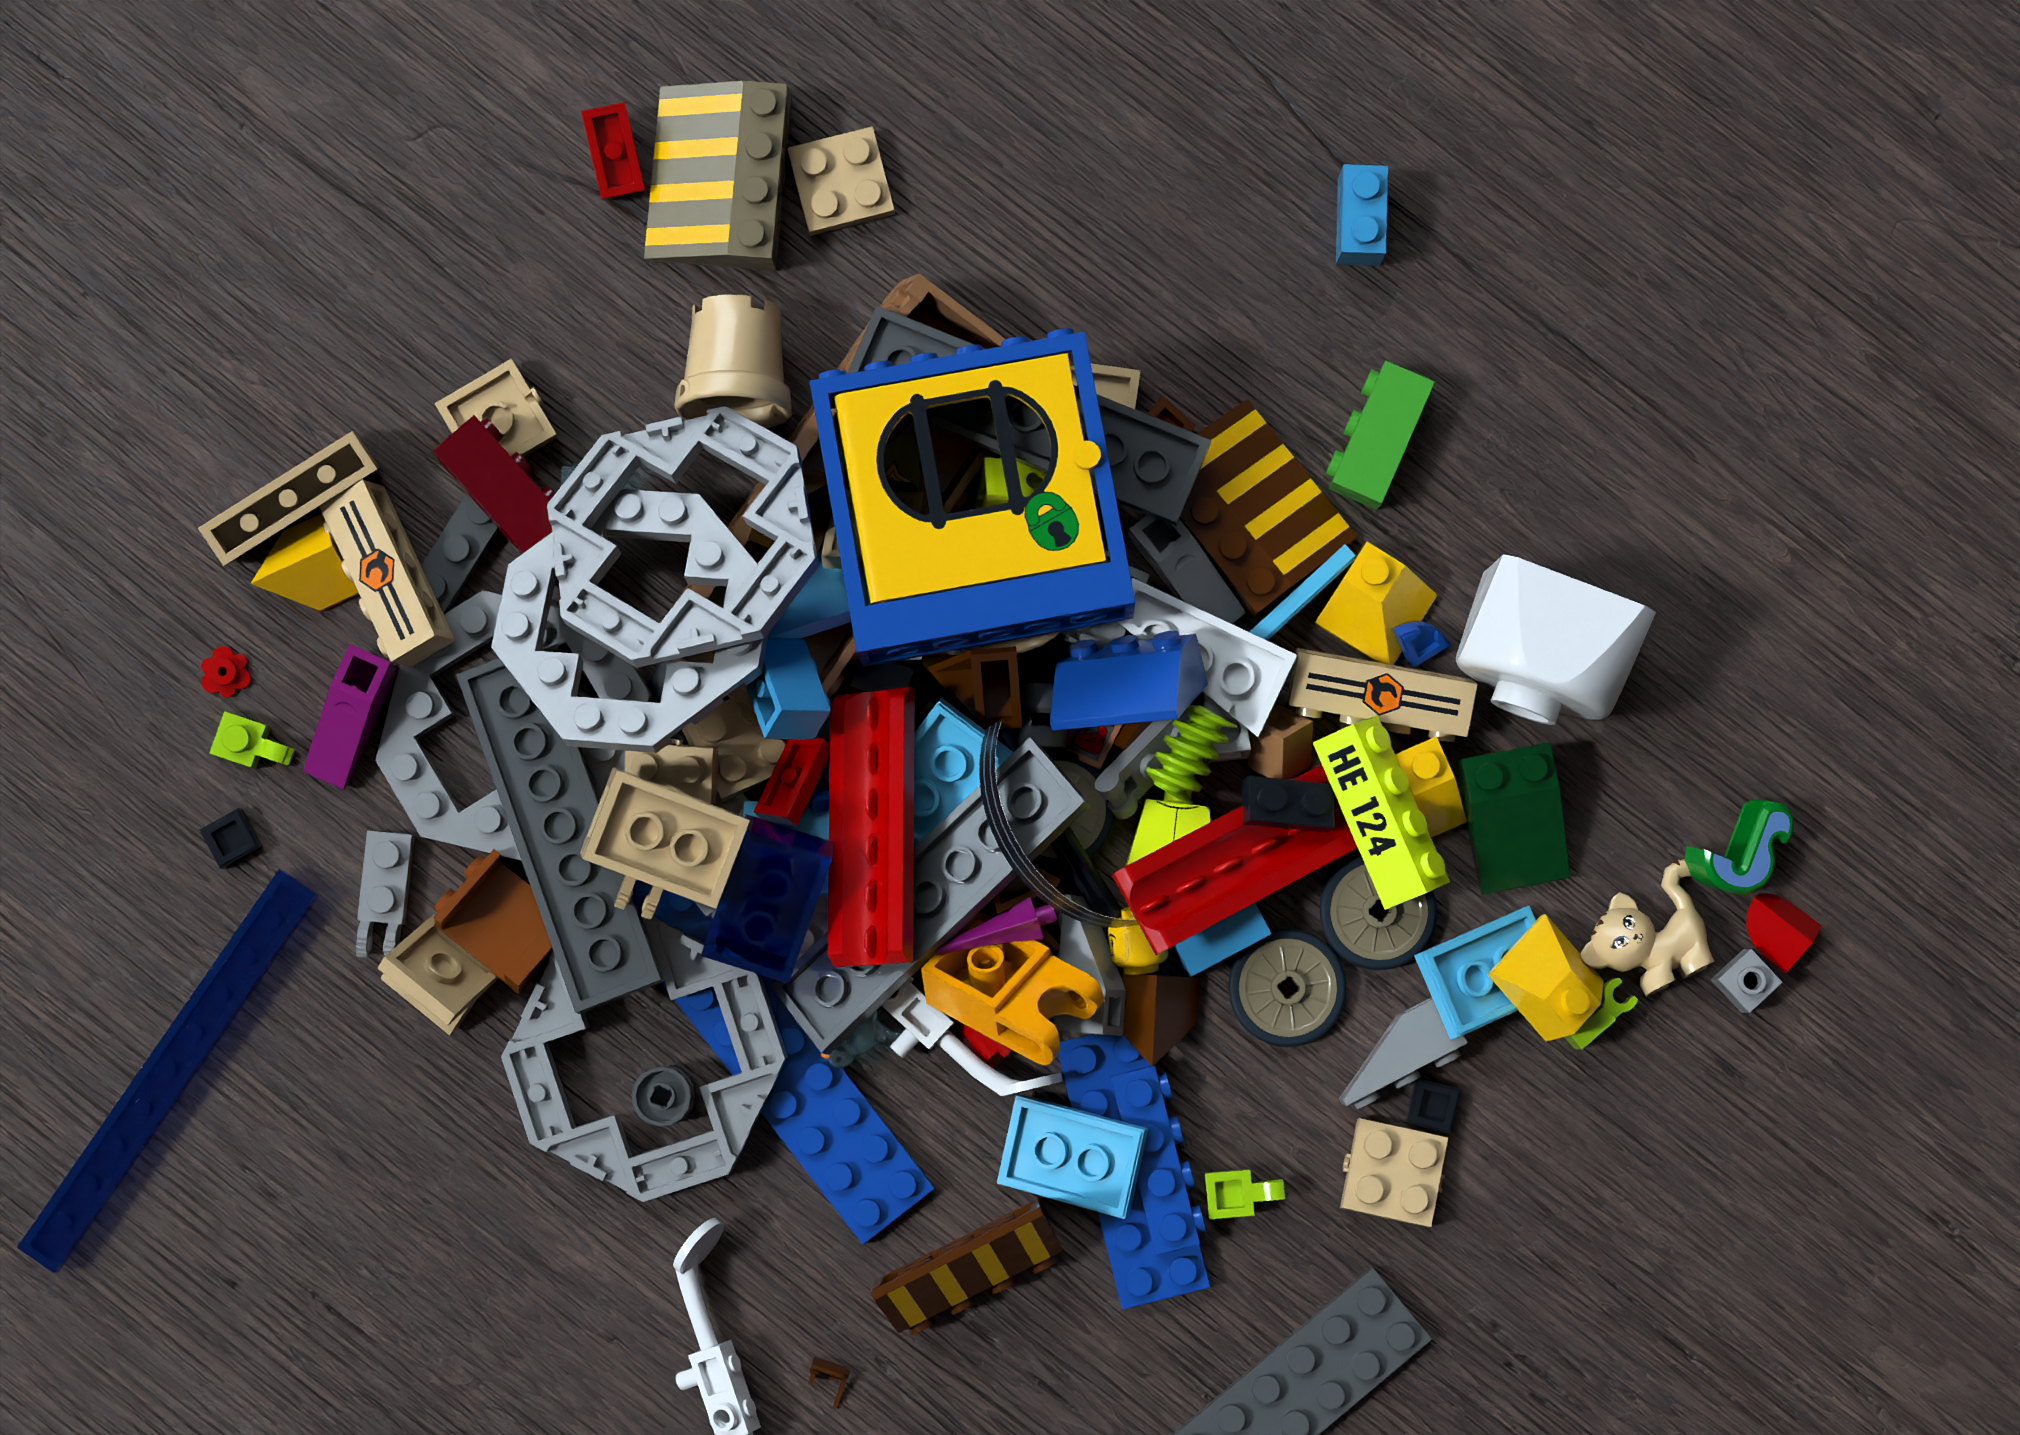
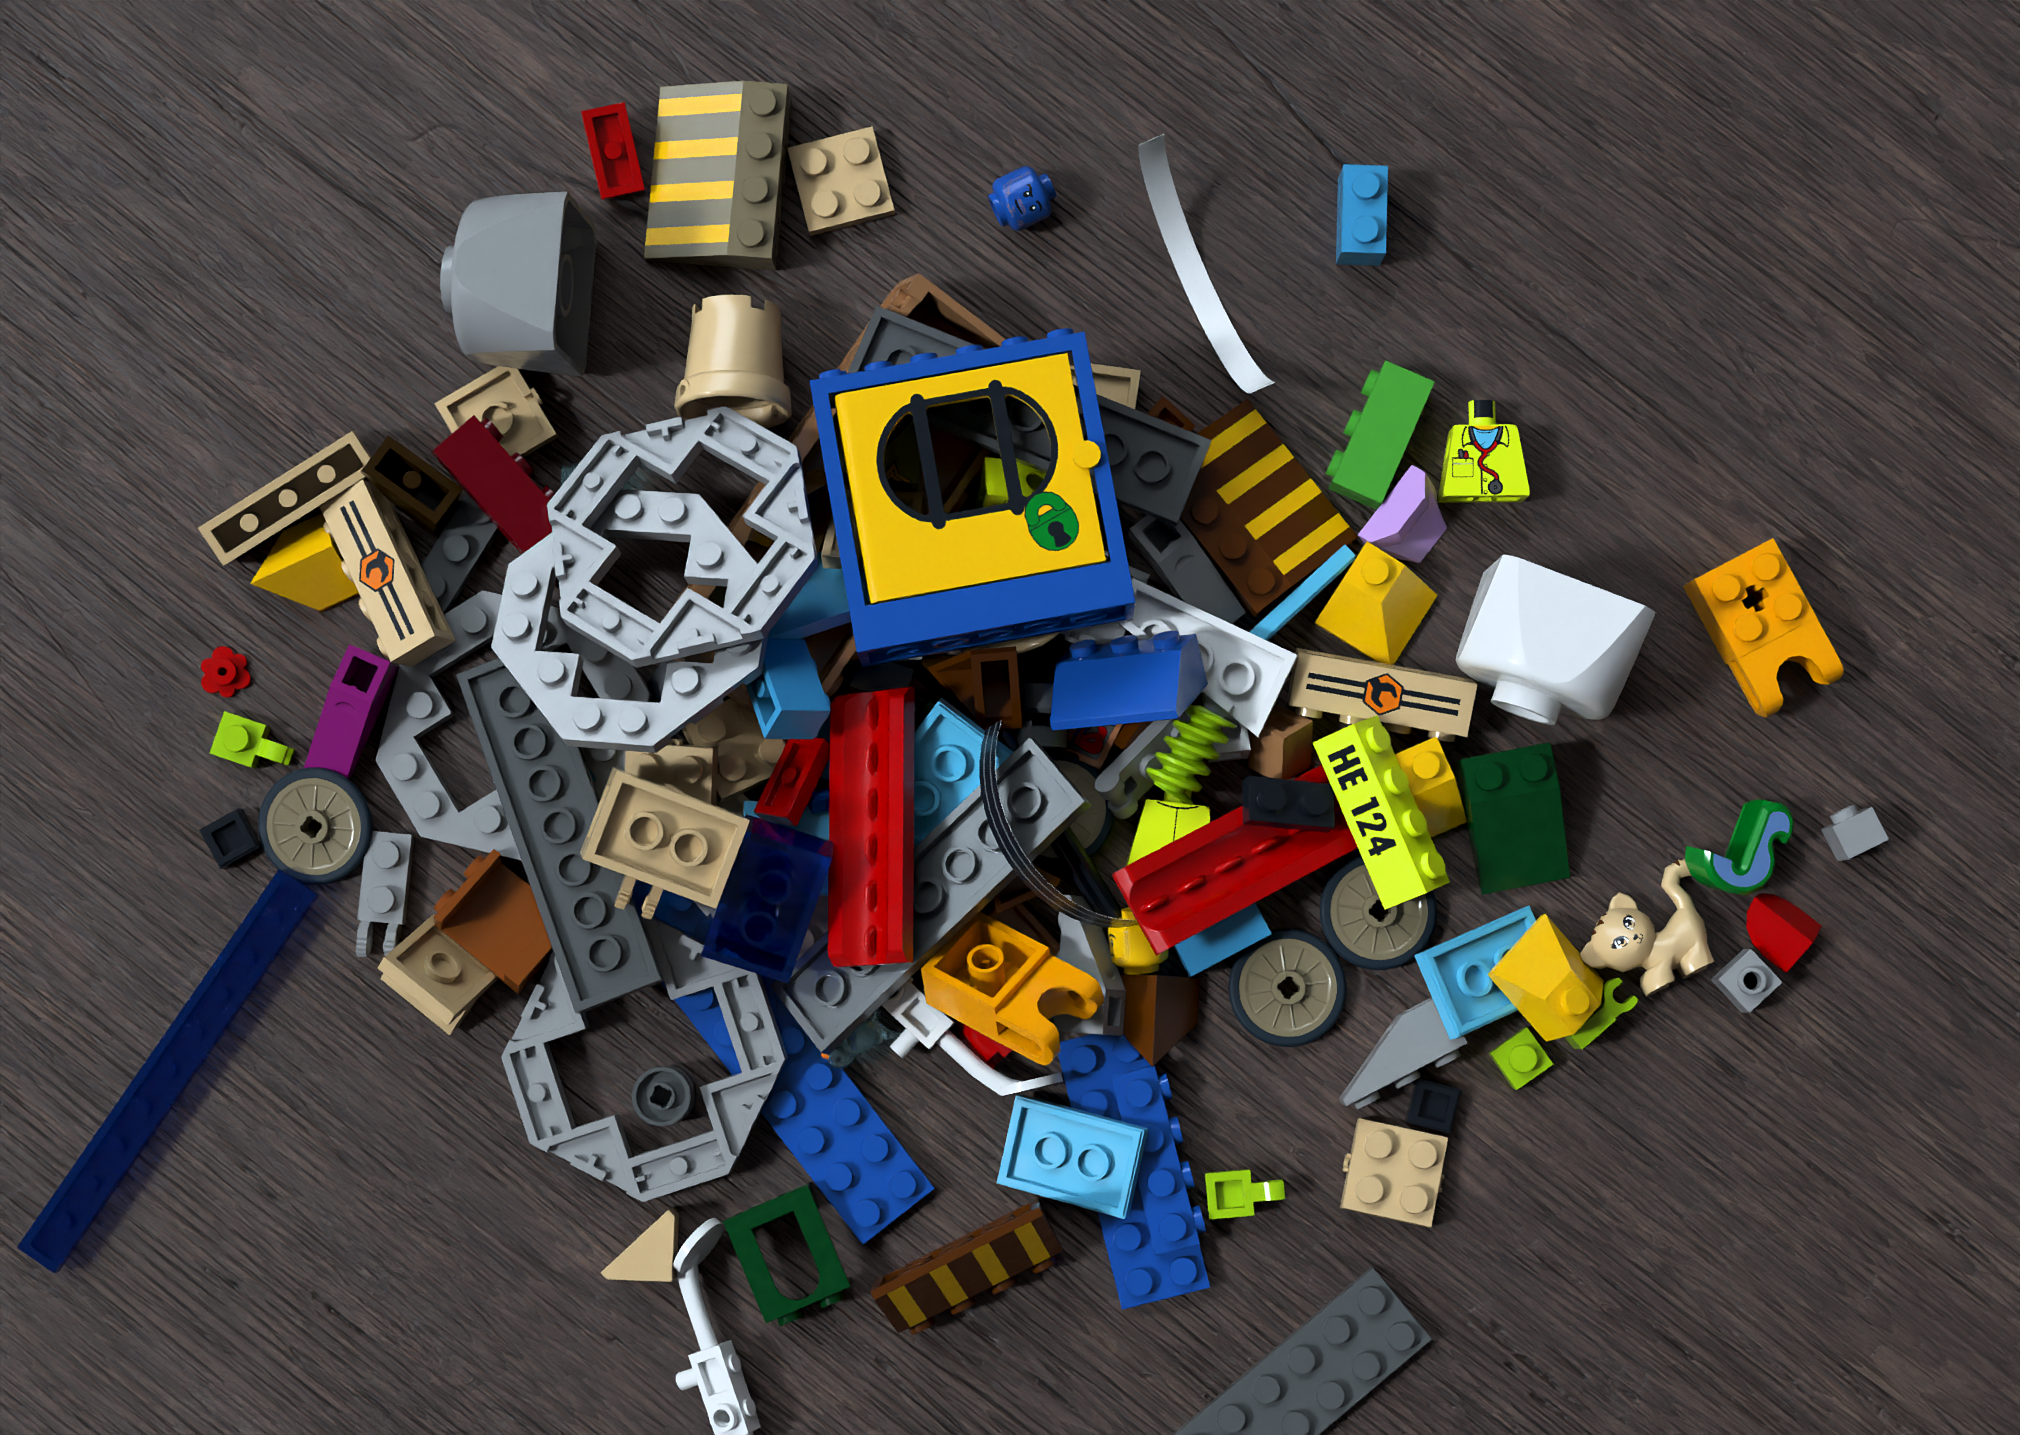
reddish brown piece [808,1357,850,1409] -> none
magenta piece [935,897,1057,955] -> none
blue tile [1393,621,1451,668] -> none
none -> dark tan wheel [258,767,372,885]
none -> dark brown slope [361,435,463,534]
none -> light grey piece [440,192,597,377]
none -> tan slope [601,1207,679,1282]
none -> dark green panel [723,1182,853,1326]
none -> blue head [987,166,1057,231]
none -> white sticker [1138,134,1275,394]
none -> lavender slope [1358,465,1447,564]
none -> neon yellow torso [1438,400,1530,503]
none -> lime plate [1488,1027,1553,1090]
none -> light orange brick [1683,538,1844,718]
none -> light grey plate [1821,804,1889,861]

